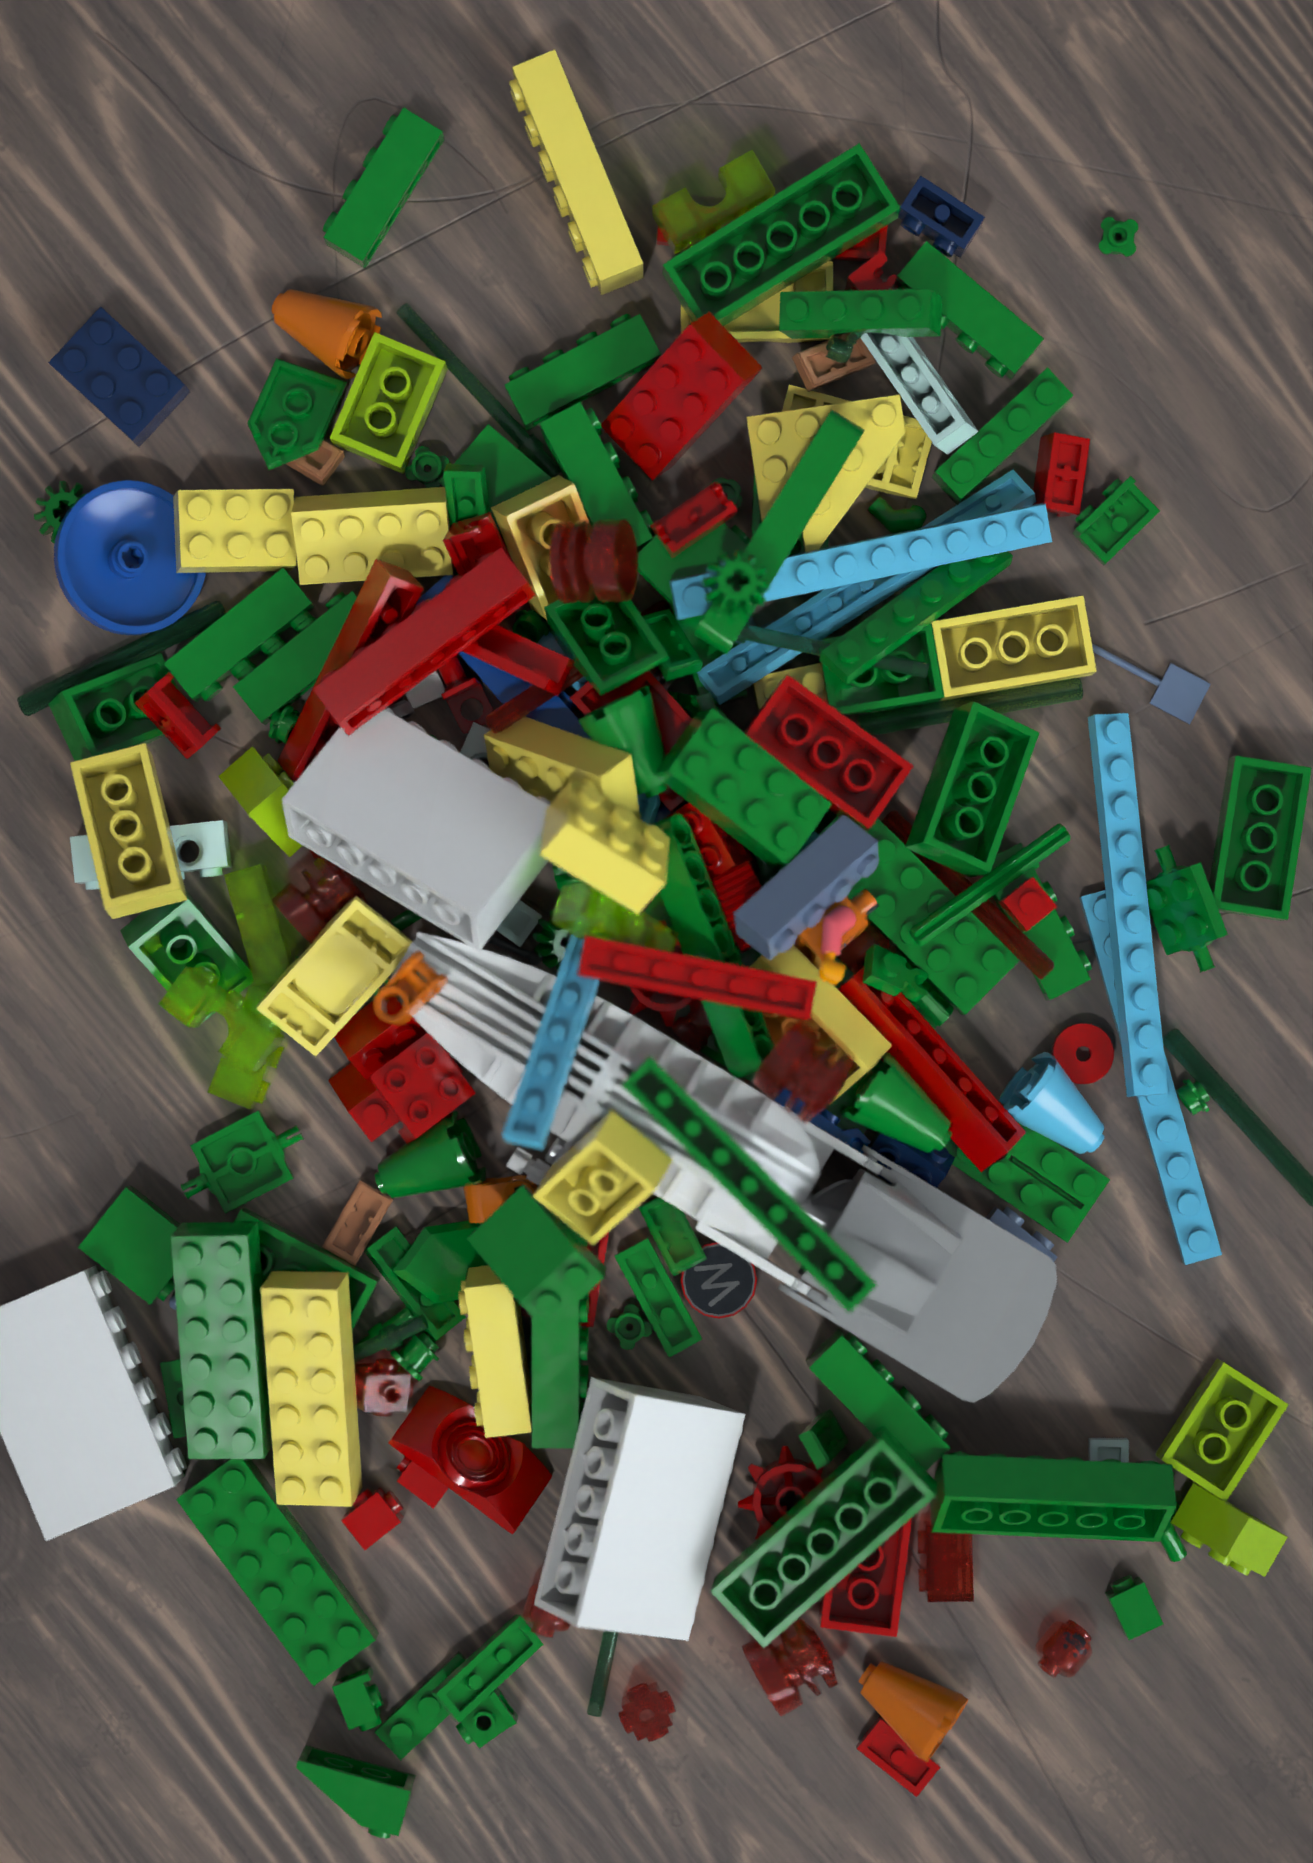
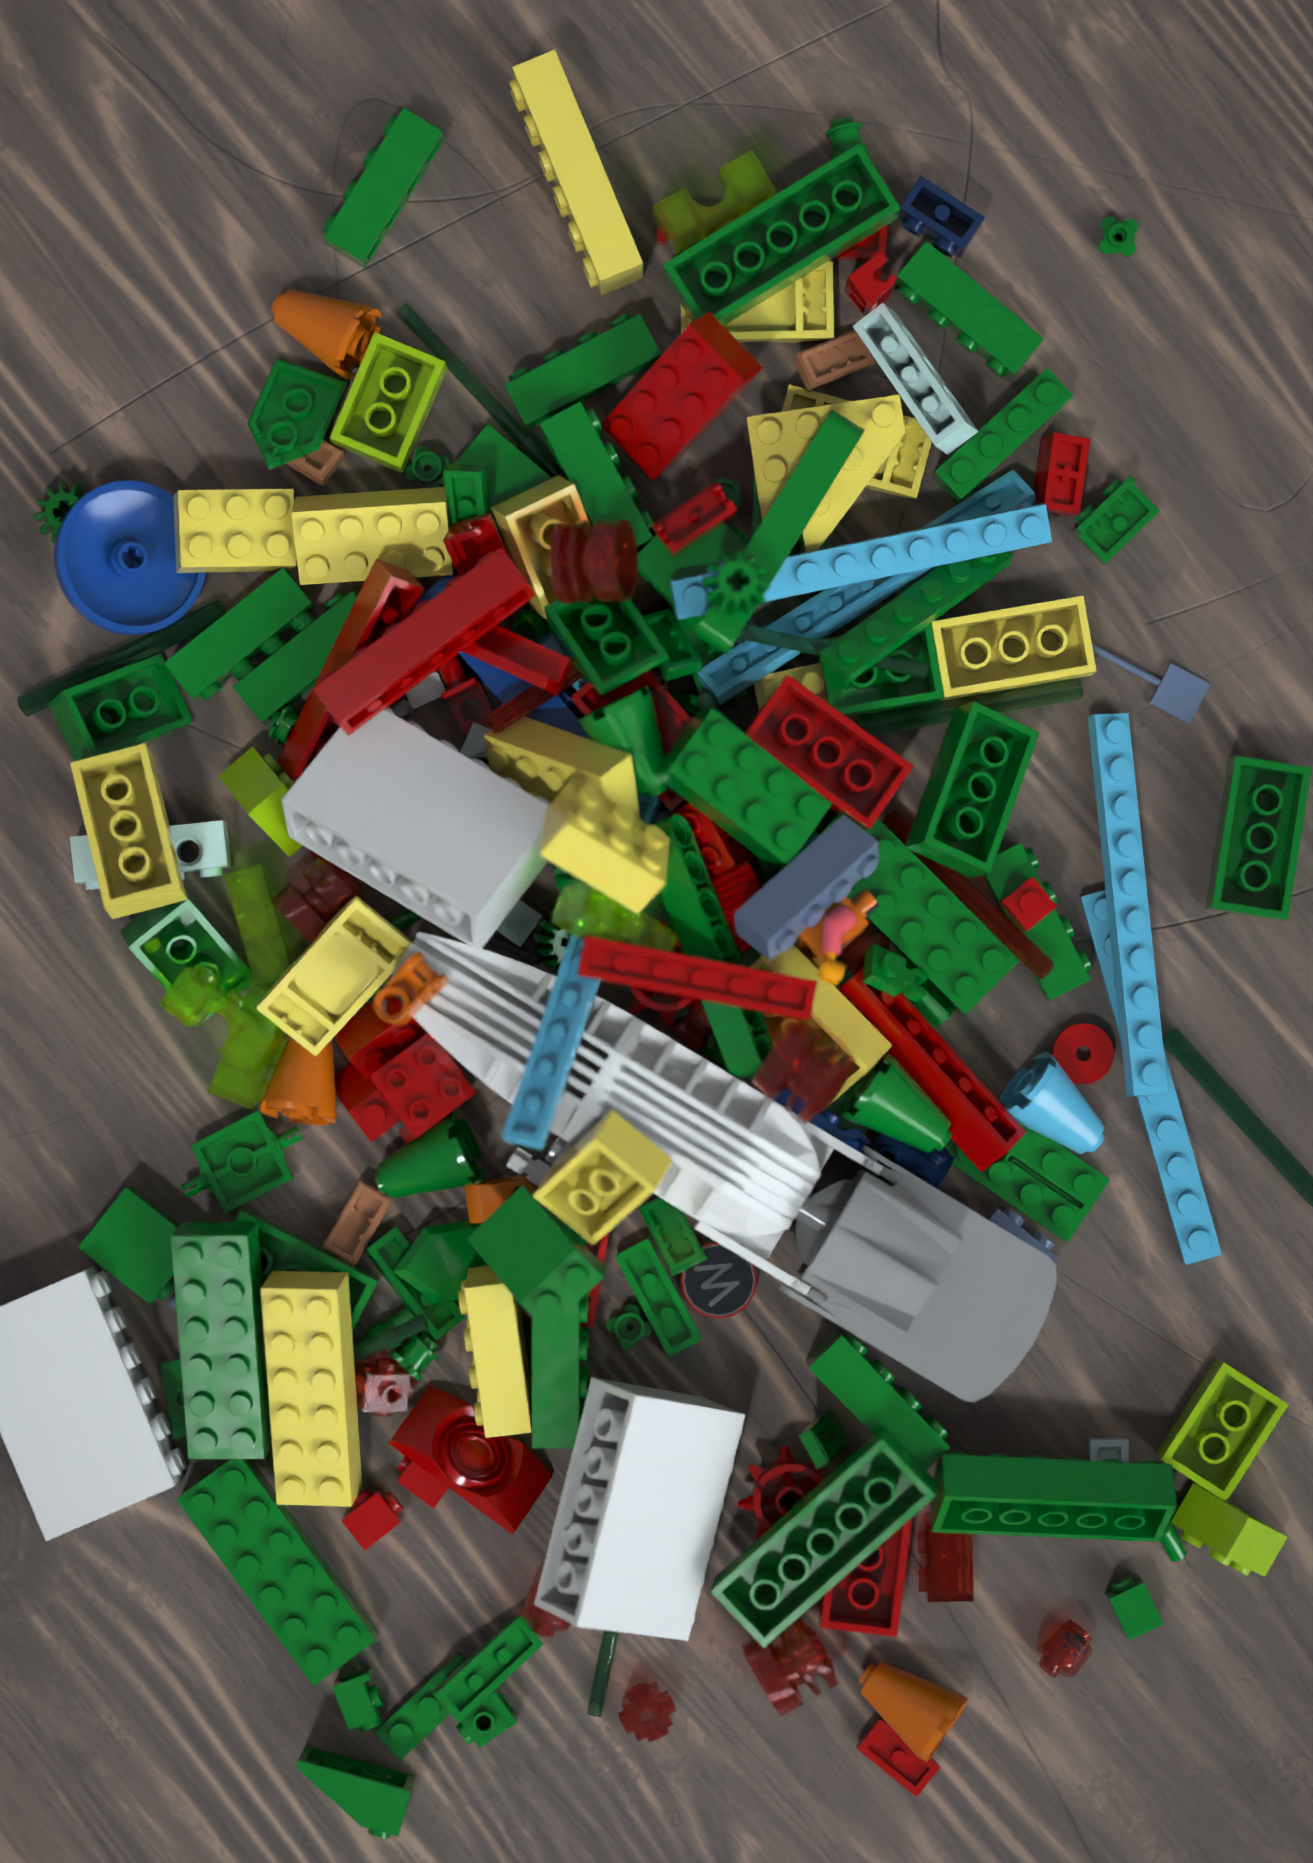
dark blue brick [48,307,190,447] -> none
red hinge [135,672,222,759] -> none
green brick [621,1056,877,1313] -> none
green arch [779,289,942,339] -> none
clear green hand [826,332,866,363] -> none
green arm [868,496,926,533] -> none
green axle [909,823,1071,946] -> none
green plate [1146,845,1228,973] -> none
green plate [1176,1079,1210,1116] -> none
none -> orange cone [259,1036,337,1126]
none -> green brick [825,117,869,160]

